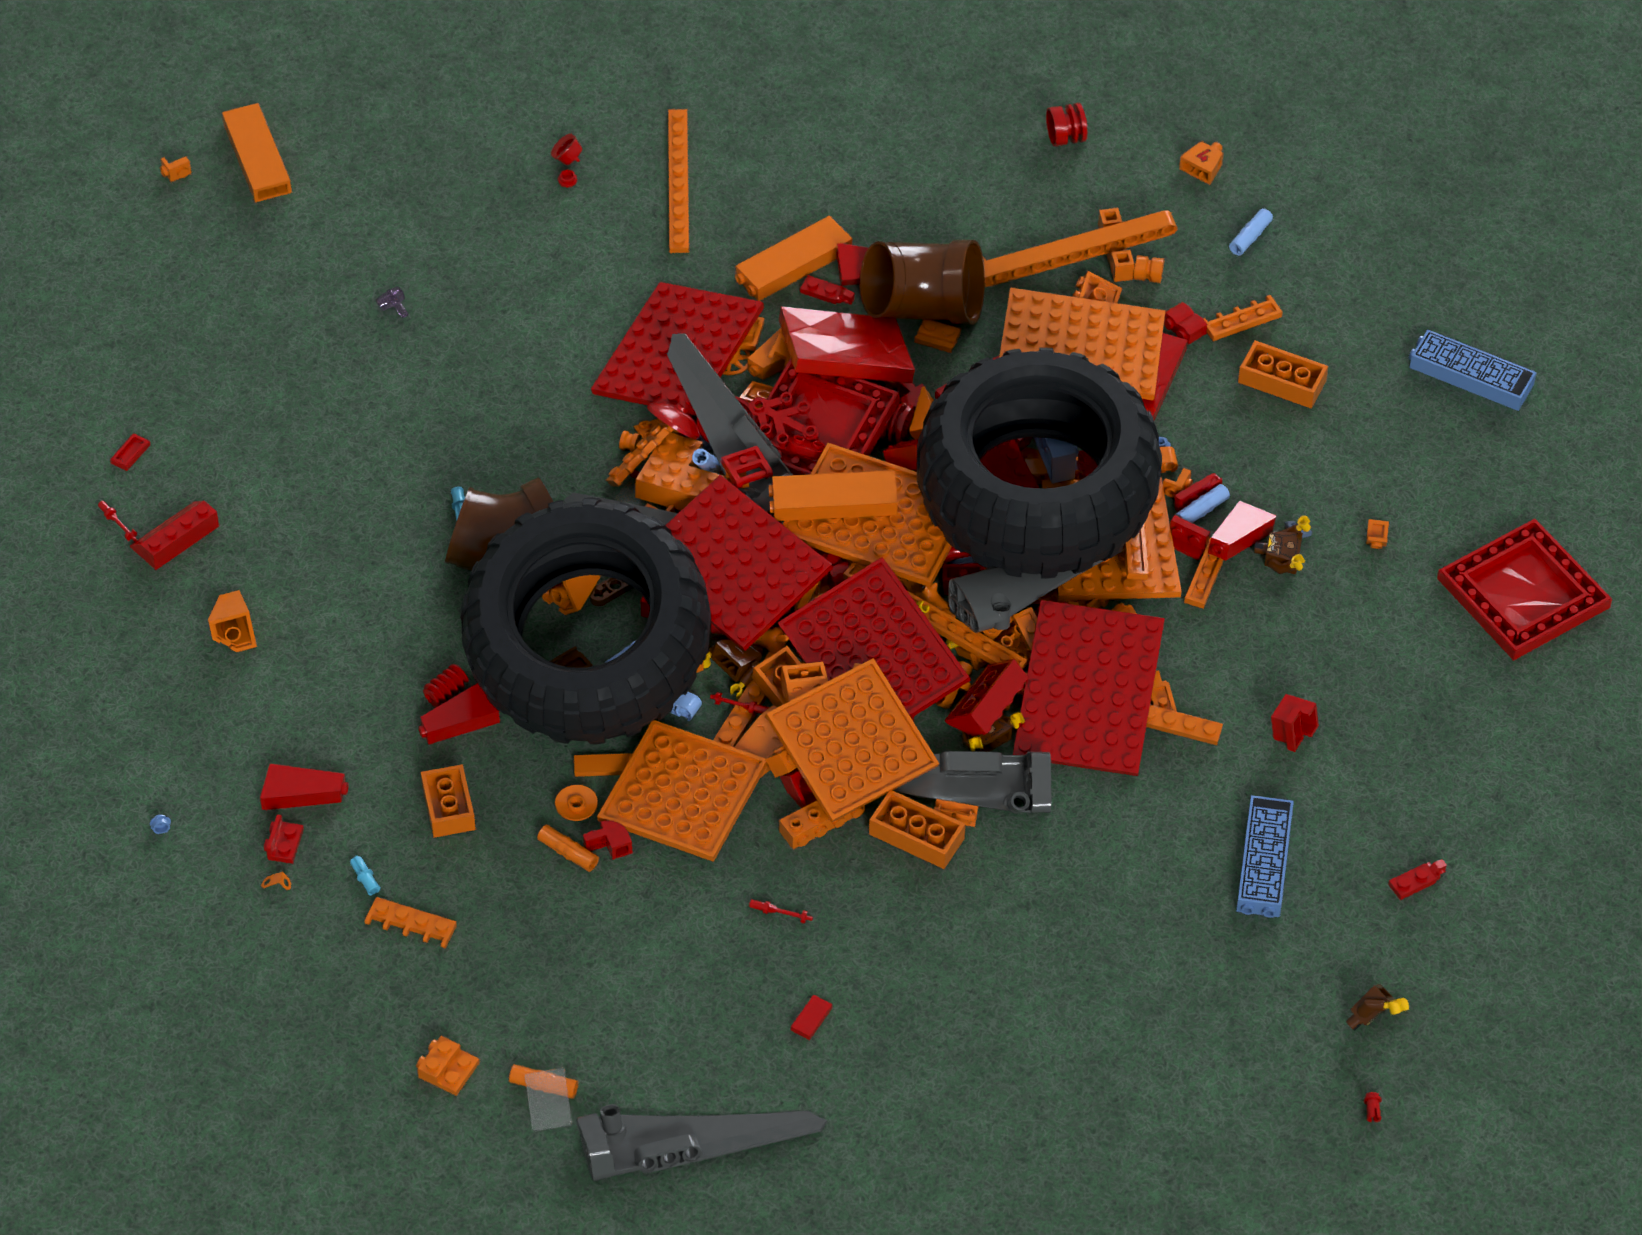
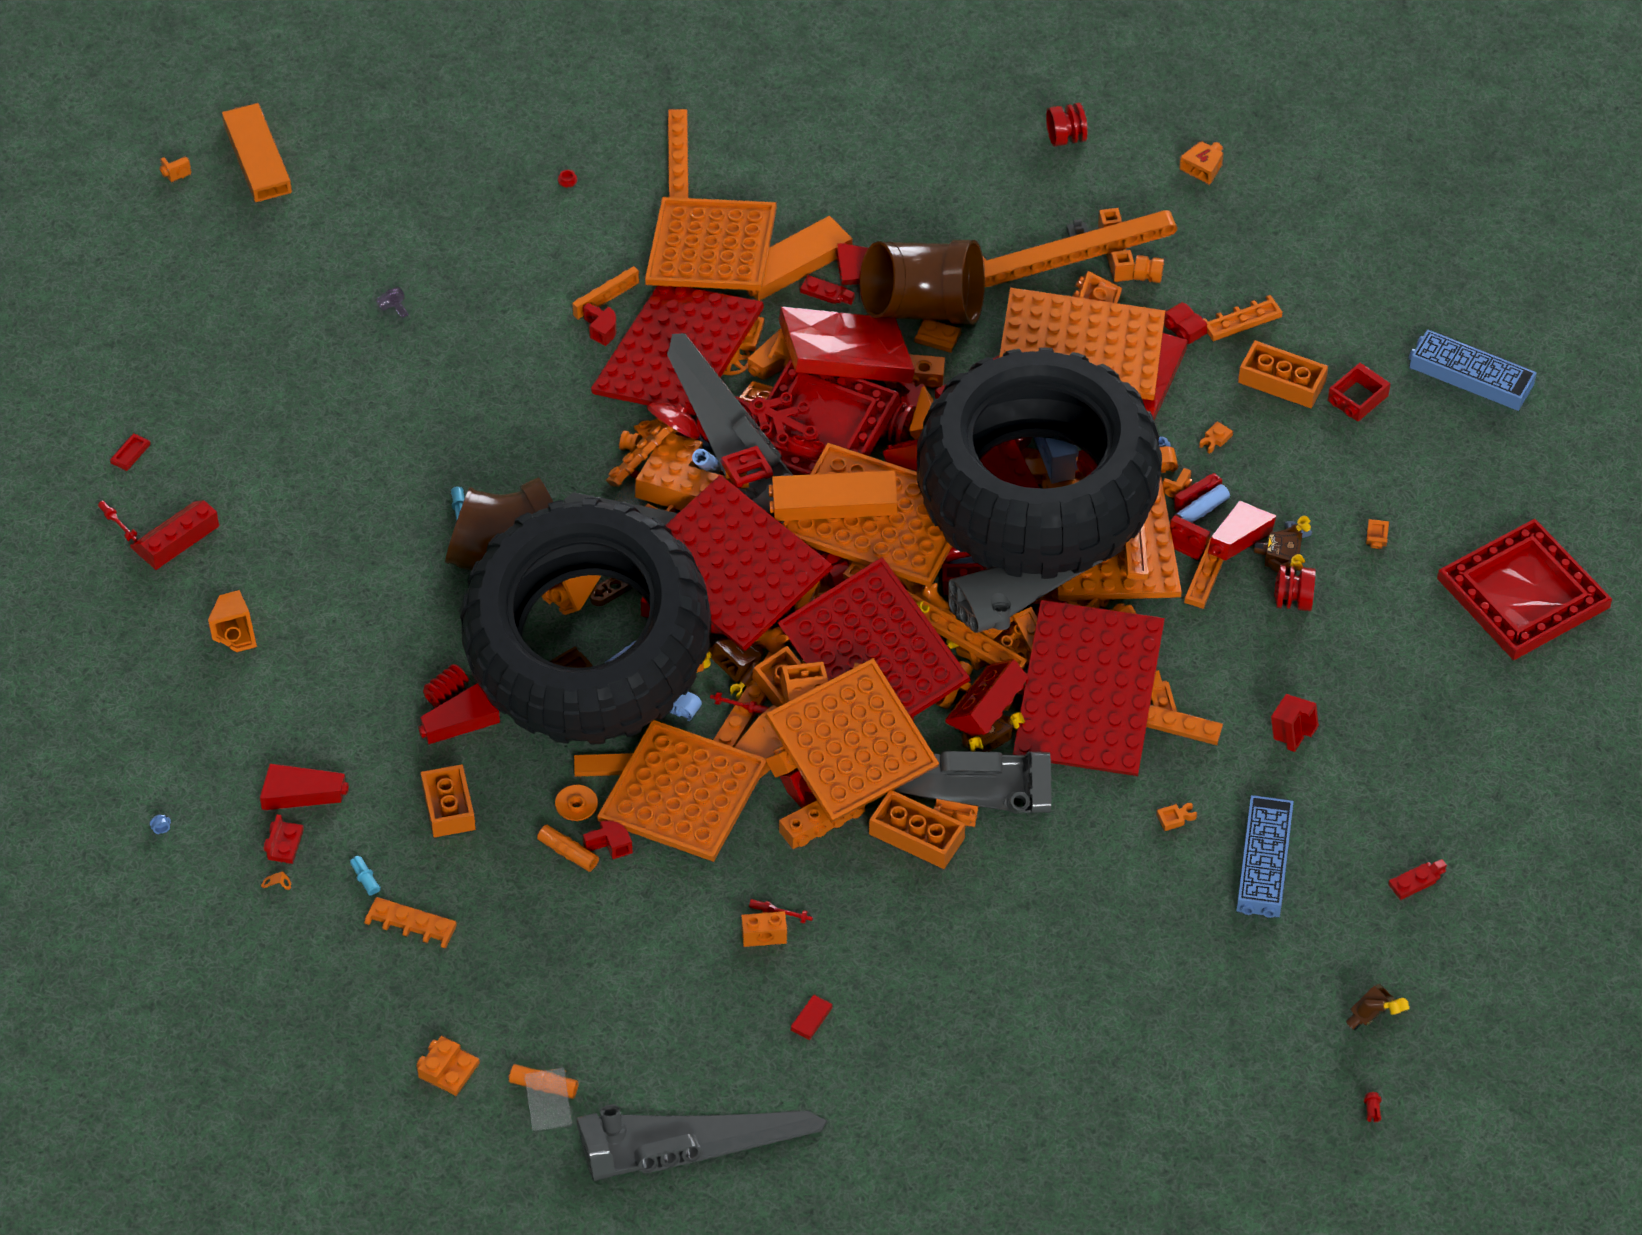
red piece [551,134,582,165] -> none
light blue axle [1229,208,1273,256] -> none
none -> orange plate [572,266,639,319]
none -> red brick [583,303,617,346]
none -> orange plate [645,197,777,290]
none -> orange brick [742,911,787,947]
none -> orange brick [909,354,945,388]
none -> dark grey tile [1067,219,1088,237]
none -> orange plate [1156,803,1197,831]
none -> orange plate [1199,421,1233,453]
none -> red wheel [1274,565,1316,611]
none -> red window [1328,363,1391,421]

